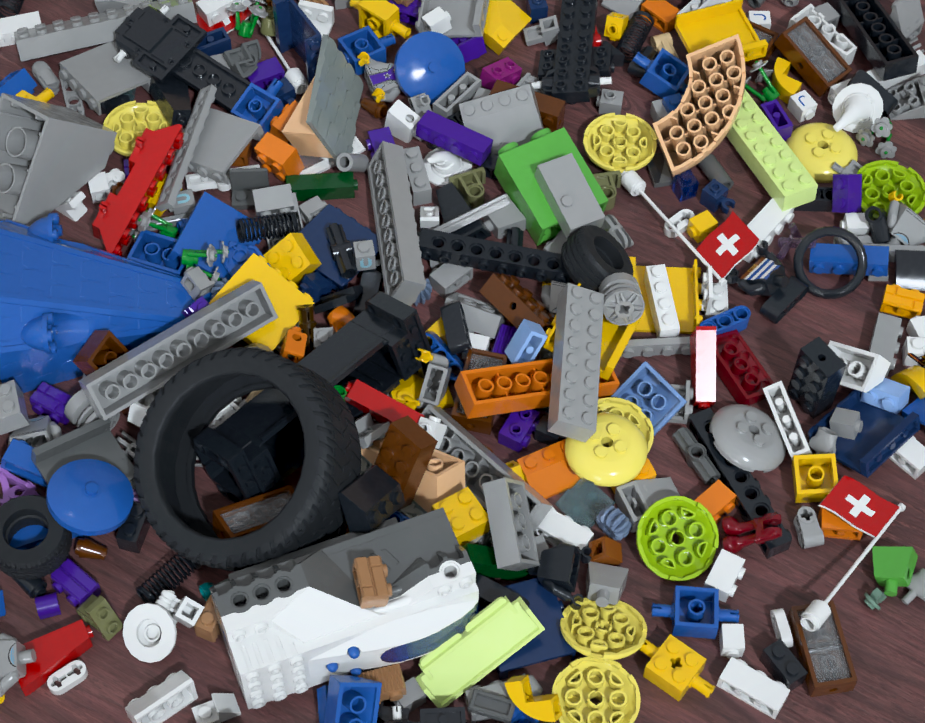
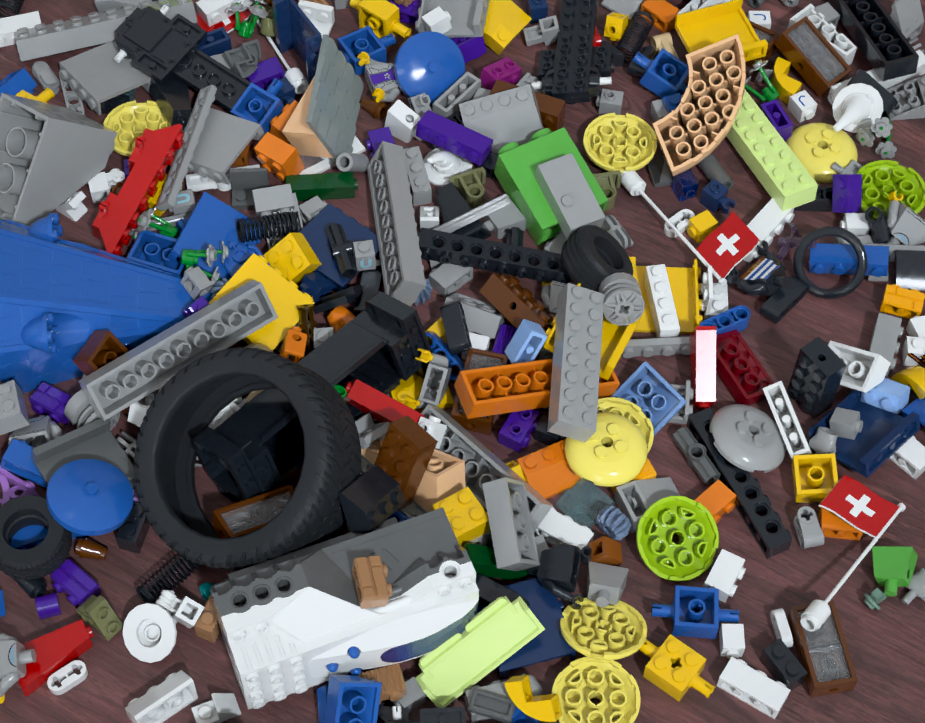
dark red piece [722,512,782,554] -> none

